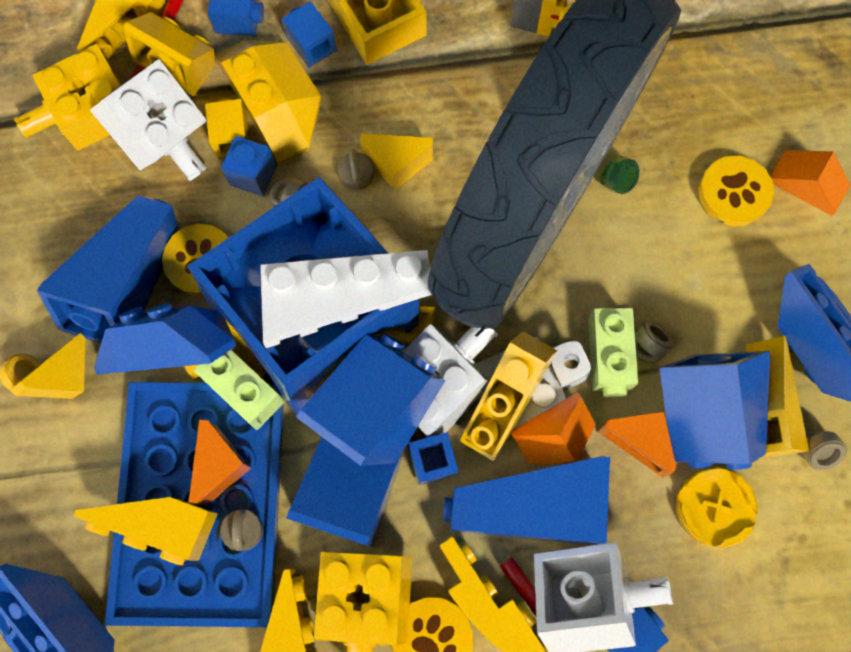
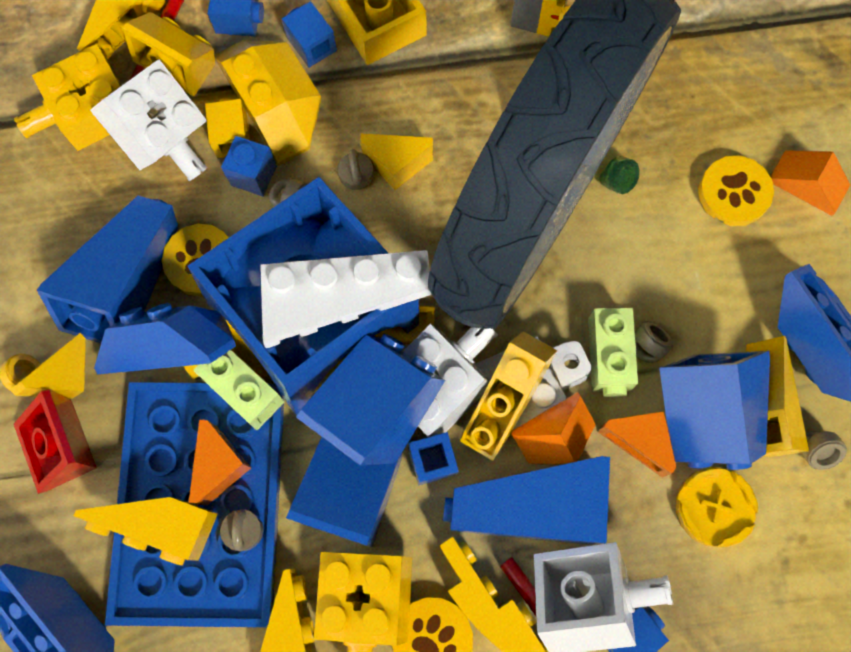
none -> red slope [14,390,97,494]

